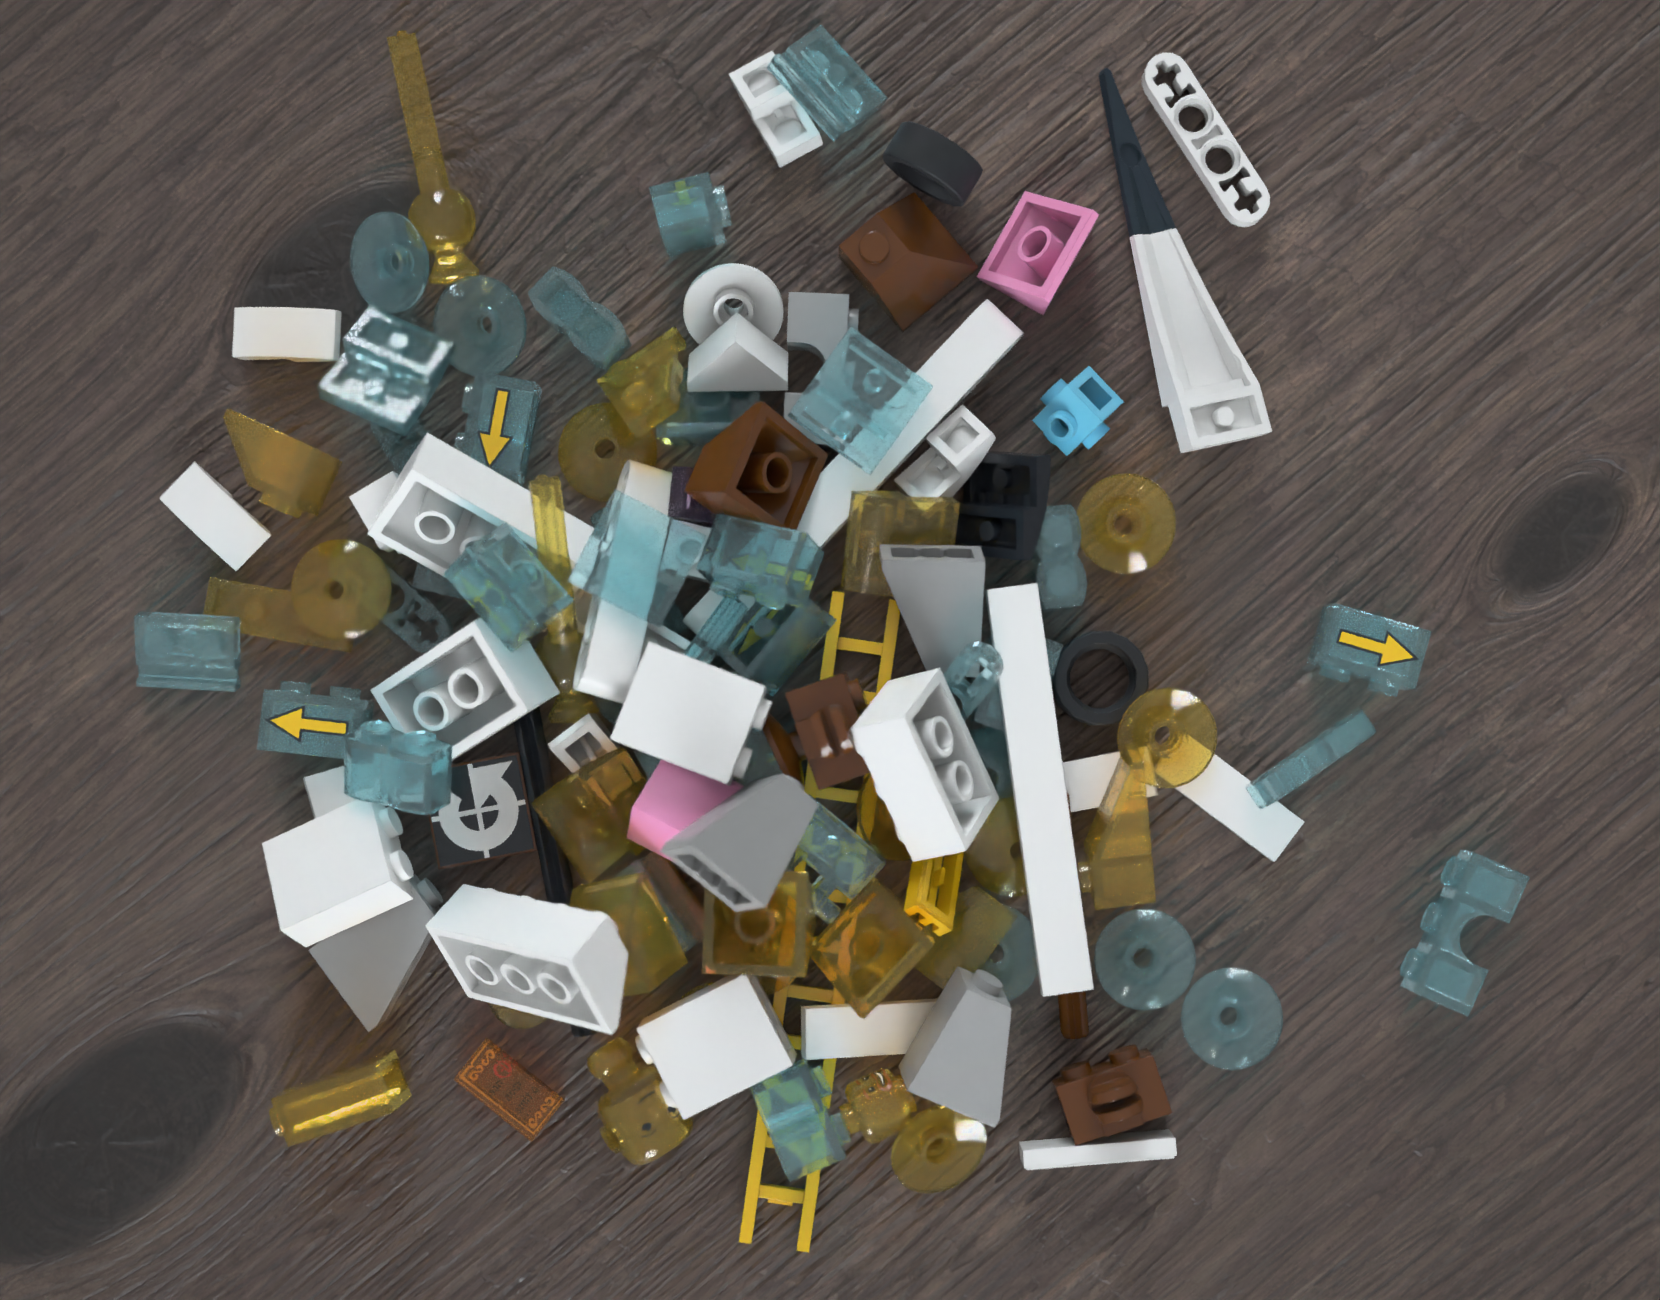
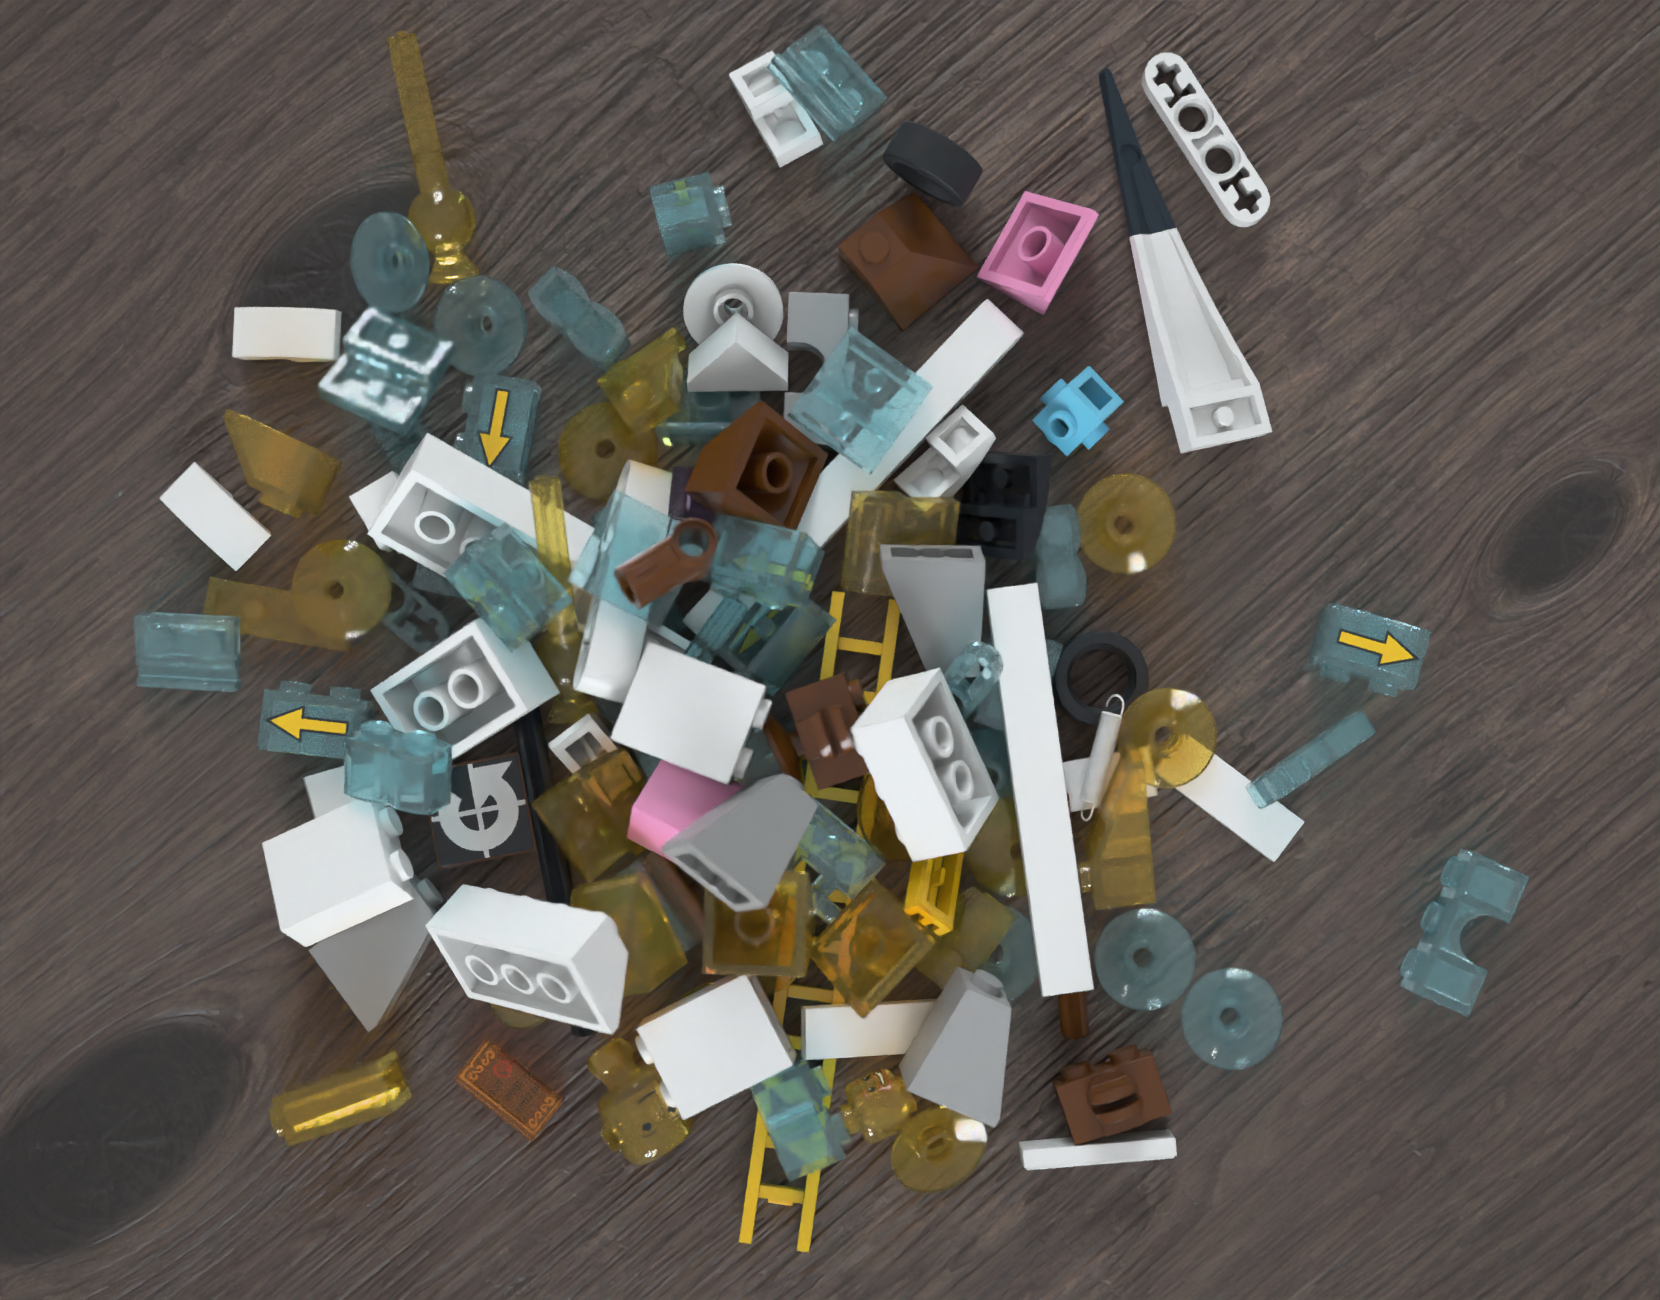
none -> reddish brown piece [614,518,718,610]
none -> white piece [1079,694,1124,821]

